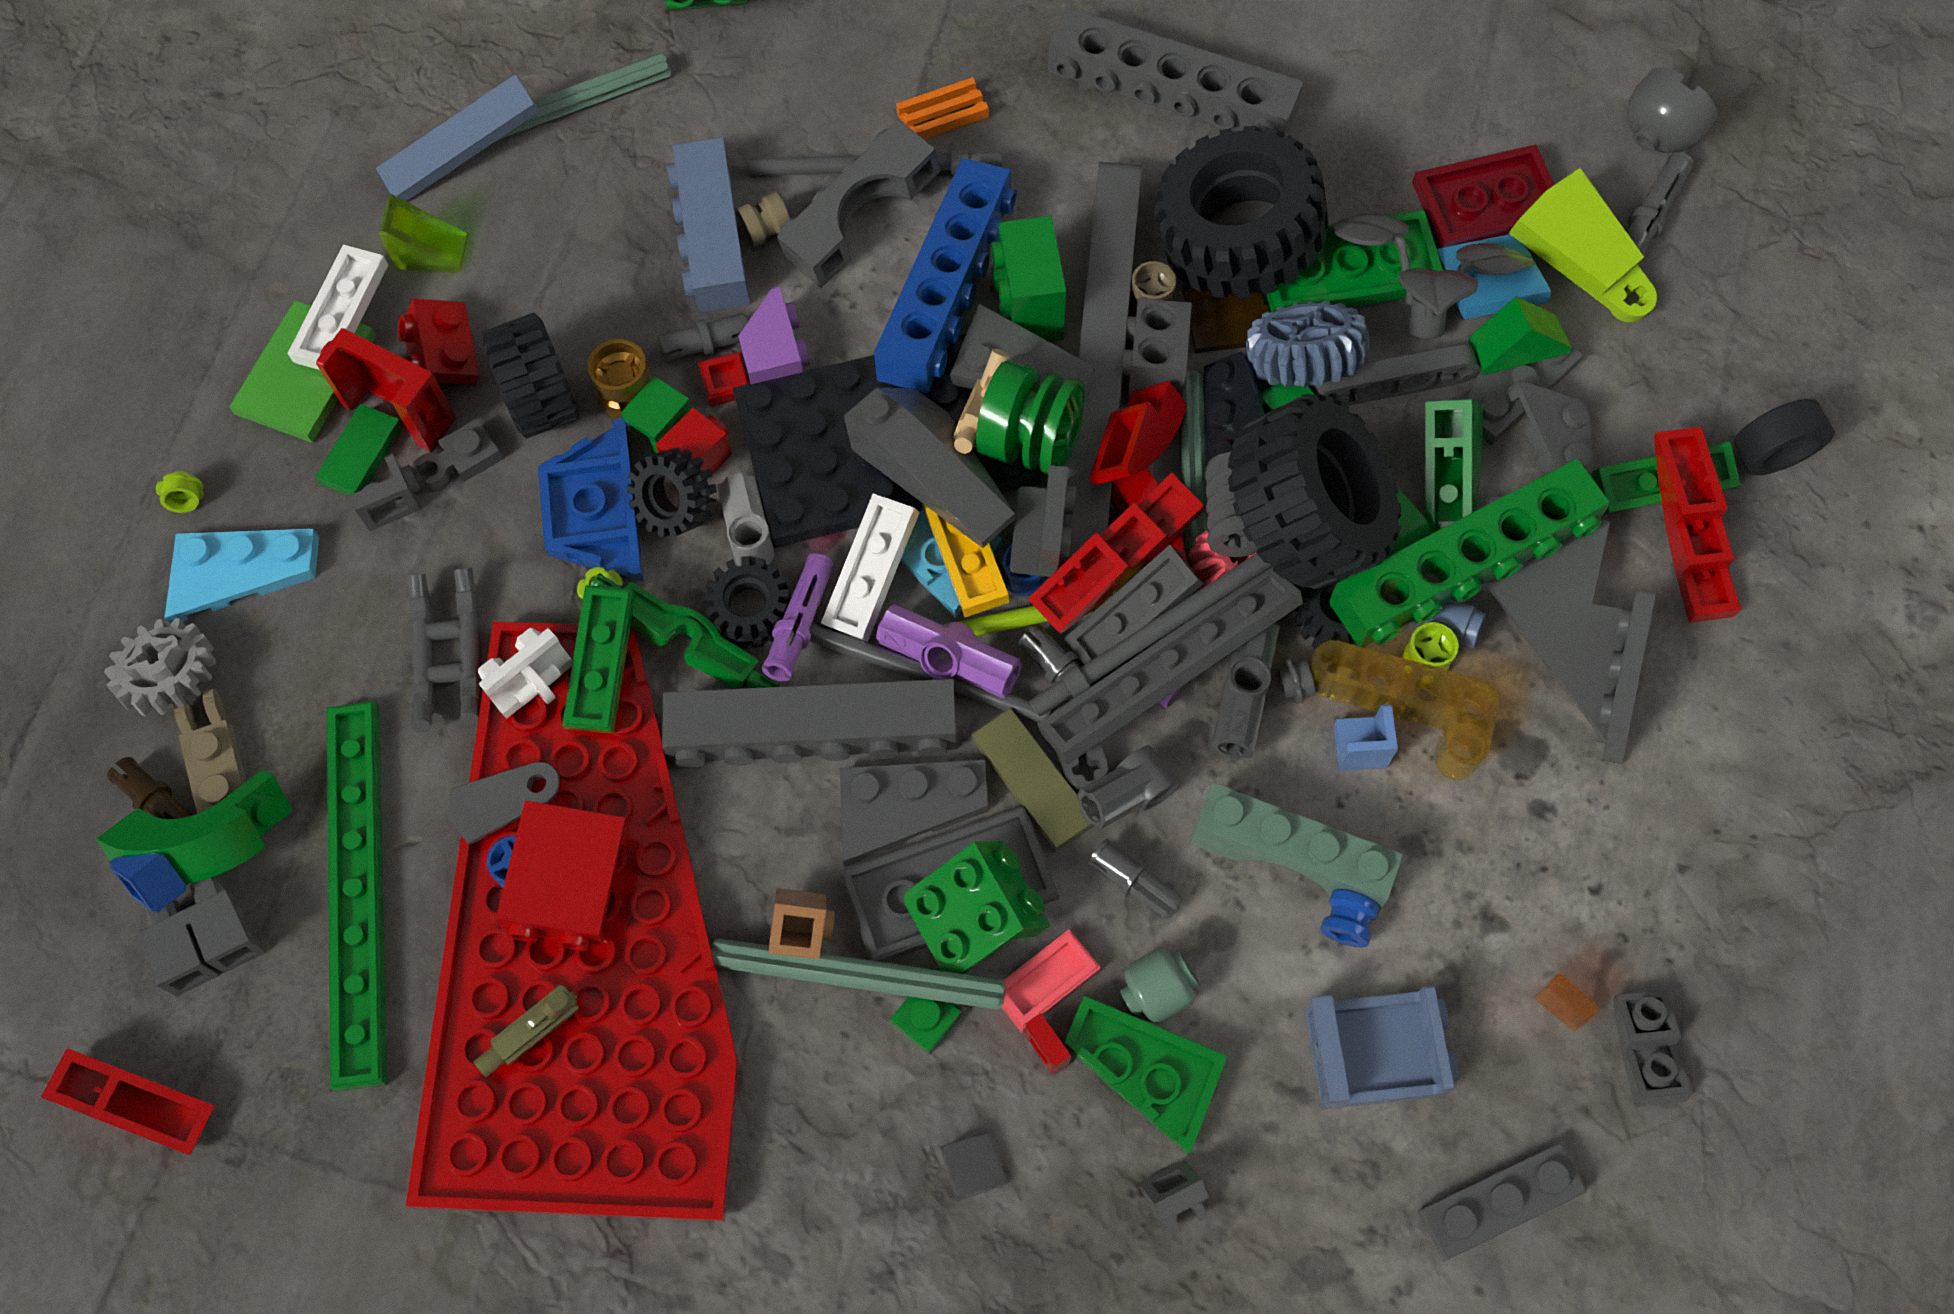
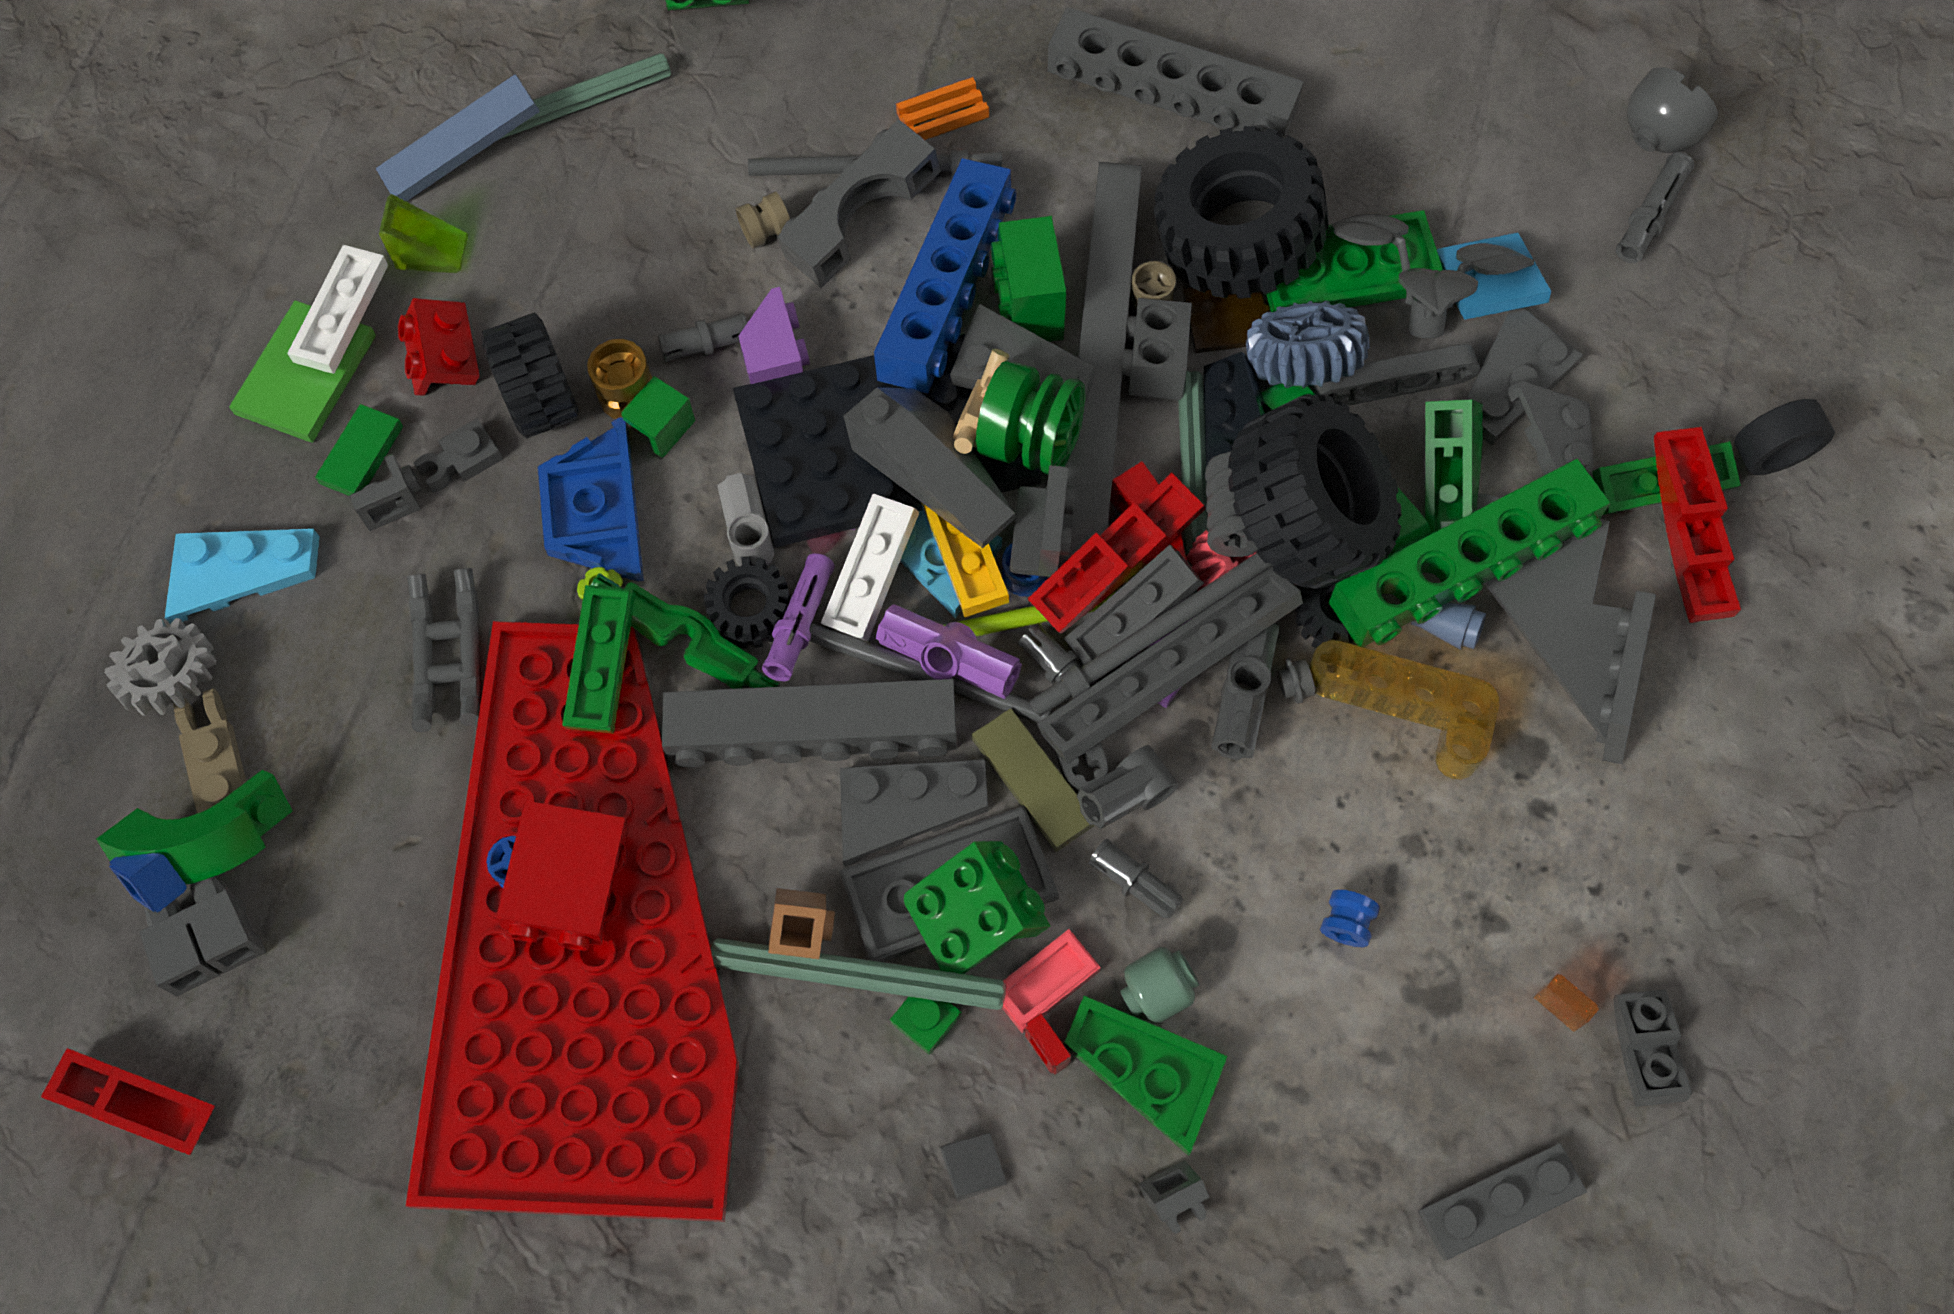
dark brown pin [107,757,193,819] -> none
lime plate [155,471,204,513] -> none
red panel [316,328,457,453] -> none
green tile [327,701,387,1092] -> none
dark grey piece [447,762,560,844] -> none
olive piece [474,985,579,1077] -> none
white hips [478,628,573,719] -> none
black tyre [627,448,717,537] -> none
red brick [655,408,732,479] -> none
sand blue brick [667,137,750,313] -> none
red tile [698,351,750,407] -> none
red slope [1089,381,1188,486] -> none
sand green arch [1190,782,1403,911] -> none
sand blue panel [1304,985,1459,1110] -> none
medium blue panel [1333,704,1398,771] -> none
lime wheel [1401,622,1459,684] -> none
dark red plate [1412,144,1555,248] -> none
green slope [1468,296,1572,376] -> none
lime piece [1509,168,1657,323] -> none

